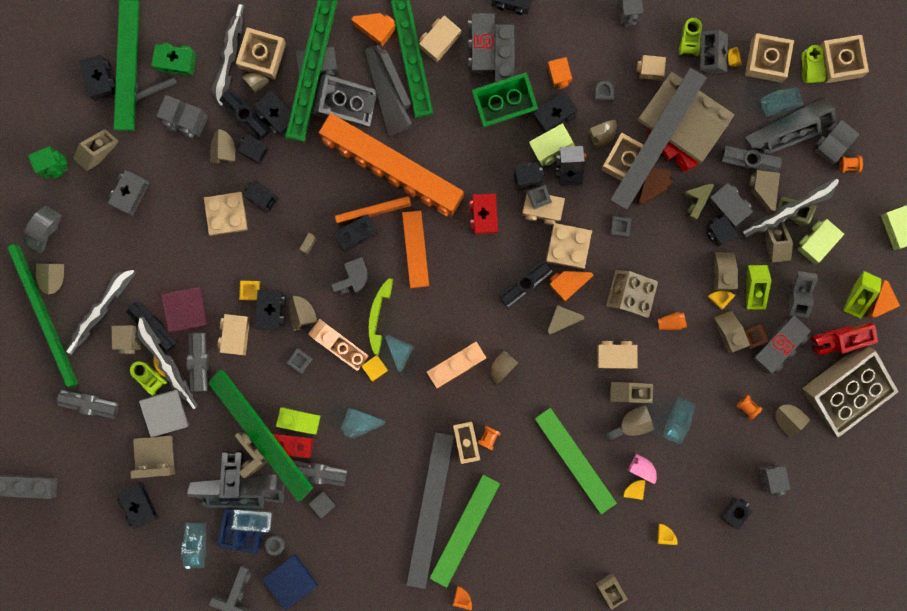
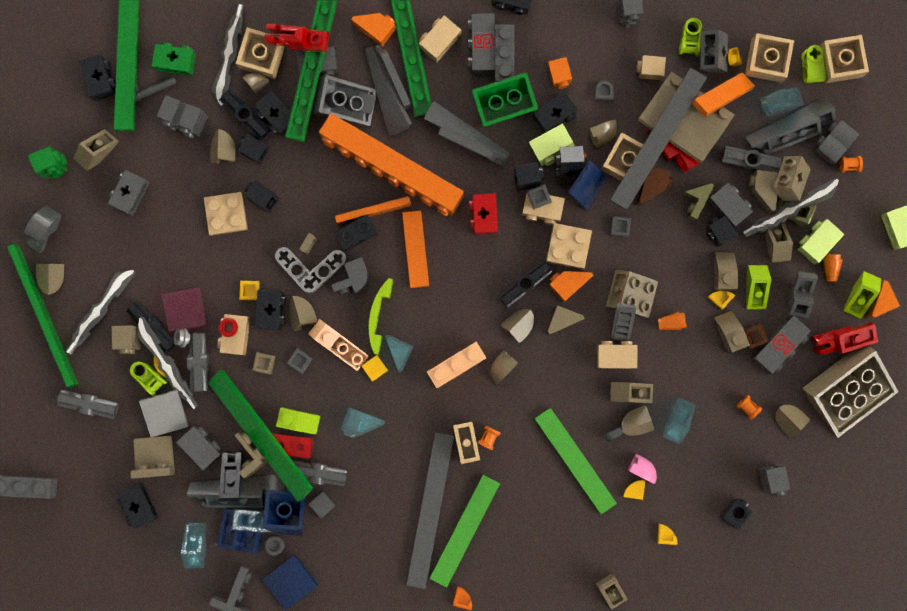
none -> light grey plate [174,328,190,348]
none -> dark grey brick [176,426,222,470]
none -> red plate [219,318,238,337]
none -> dark tan tile [252,352,276,375]
none -> dark blue slope [263,490,305,536]
none -> red plate [264,24,329,52]
none -> light grey beam [275,247,347,293]
none -> dark grey wedge [424,102,509,167]
none -> brick [500,309,534,344]
none -> dark blue slope [568,161,607,211]
none -> dark grey slope [611,303,637,341]
none -> orange tile [692,72,755,117]
none -> dark tan brick [773,156,811,201]
none -> orange cone [823,254,843,281]

